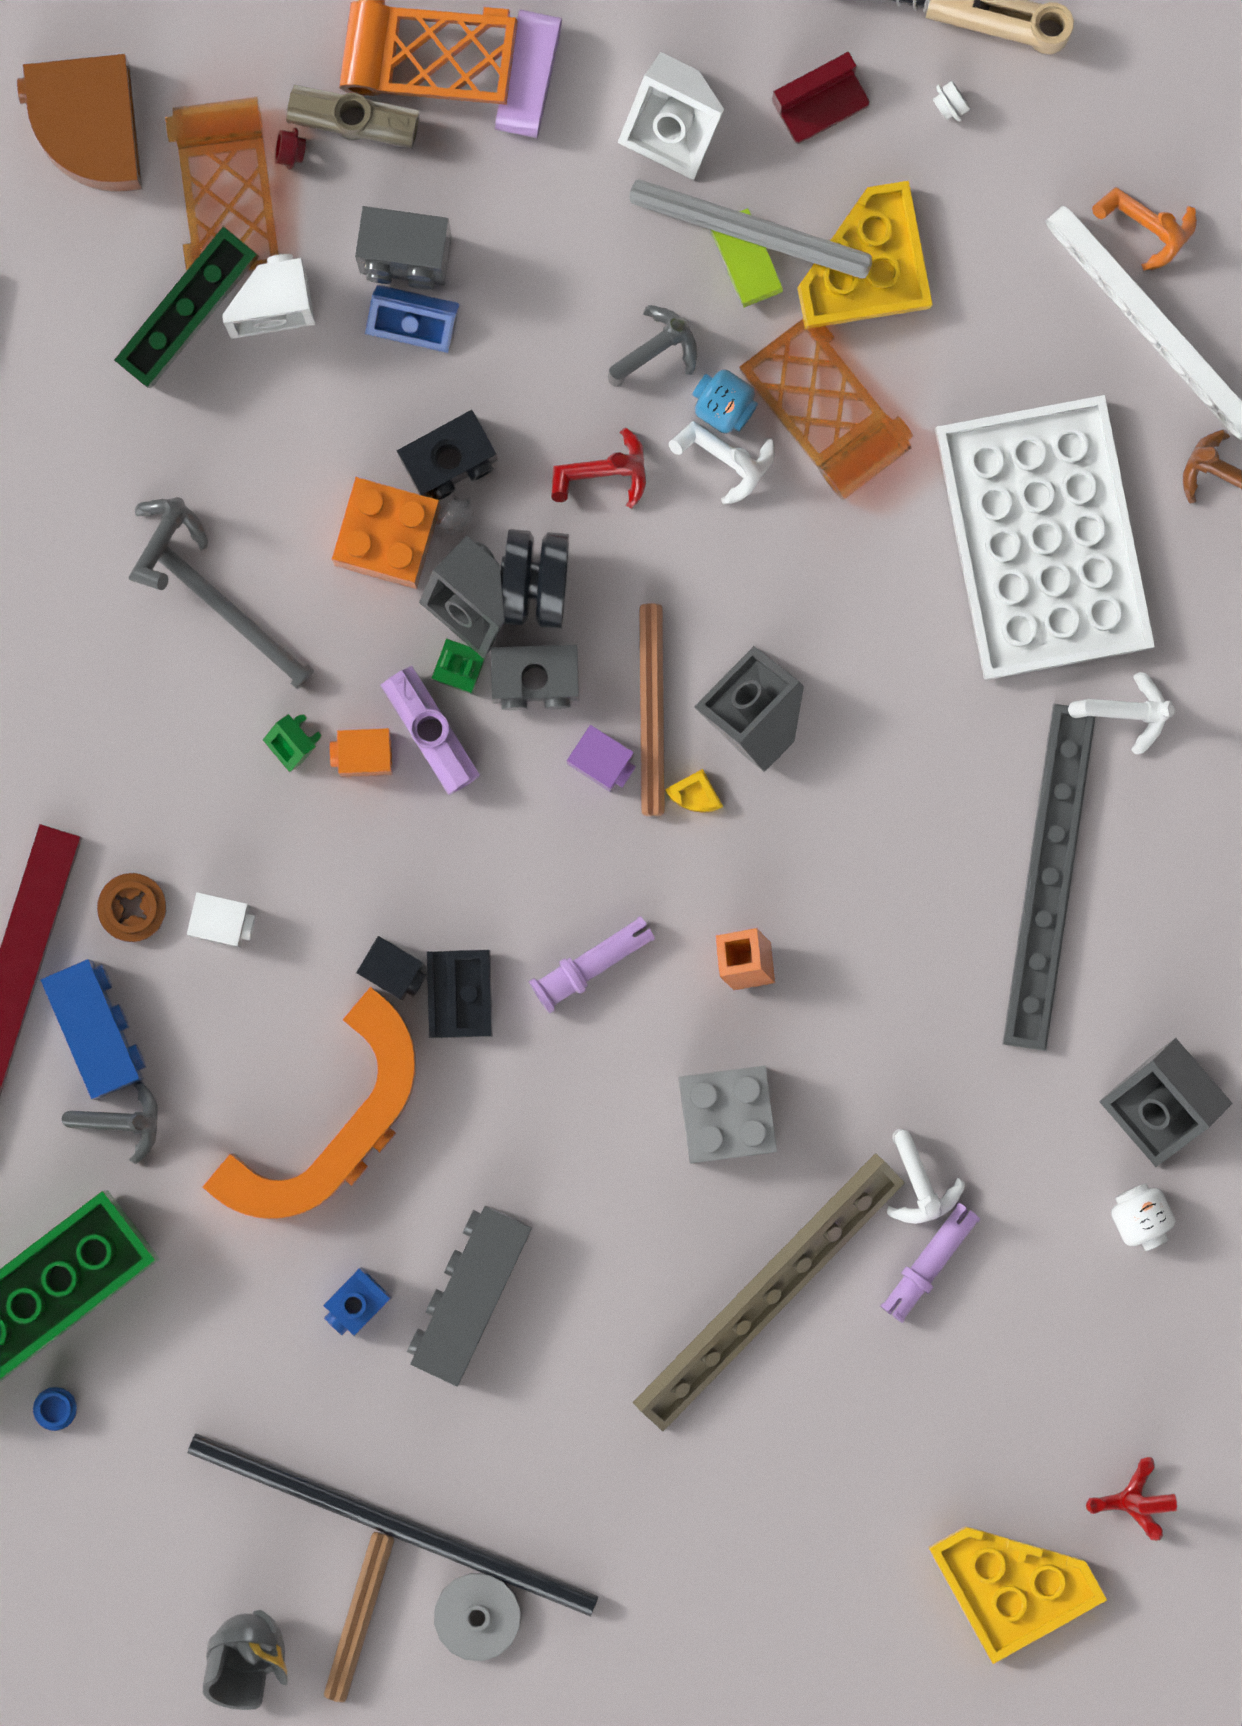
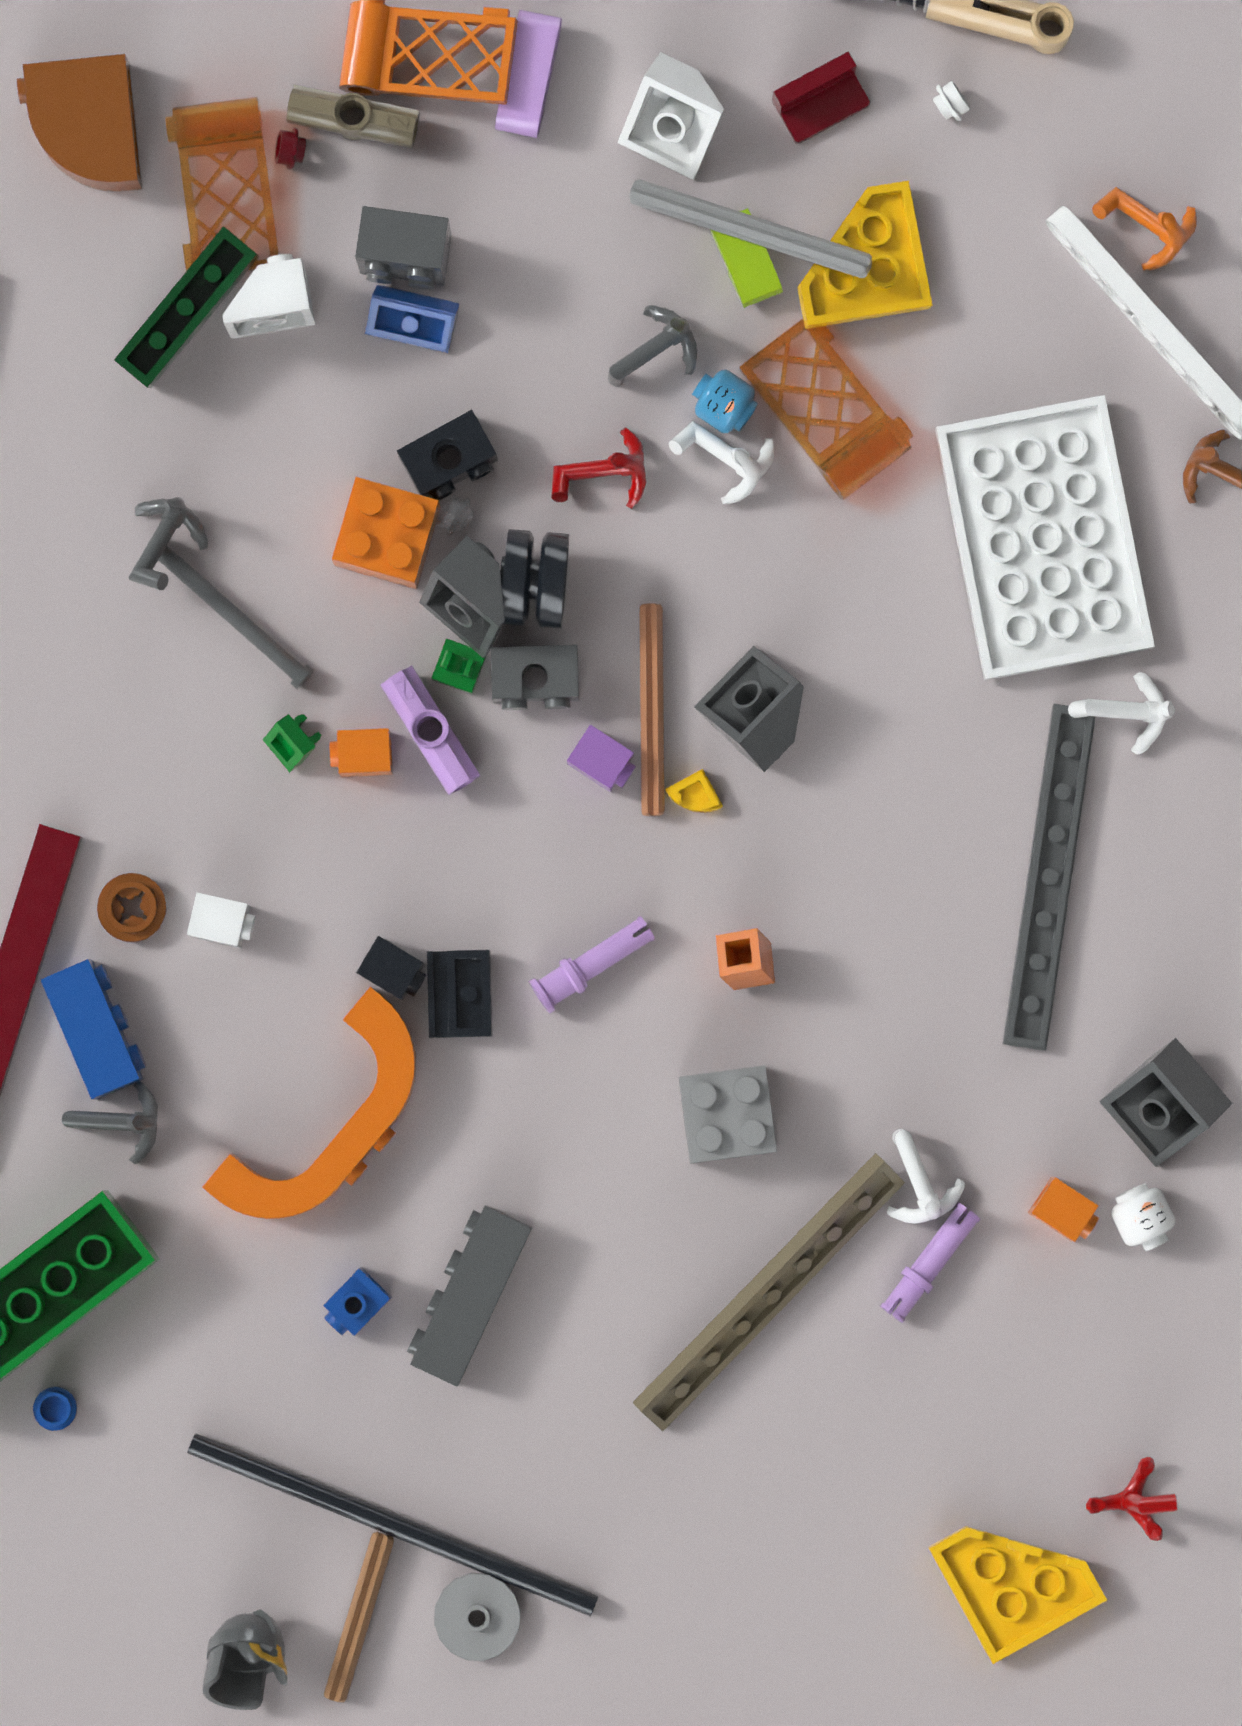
none -> orange brick [1028,1177,1099,1242]

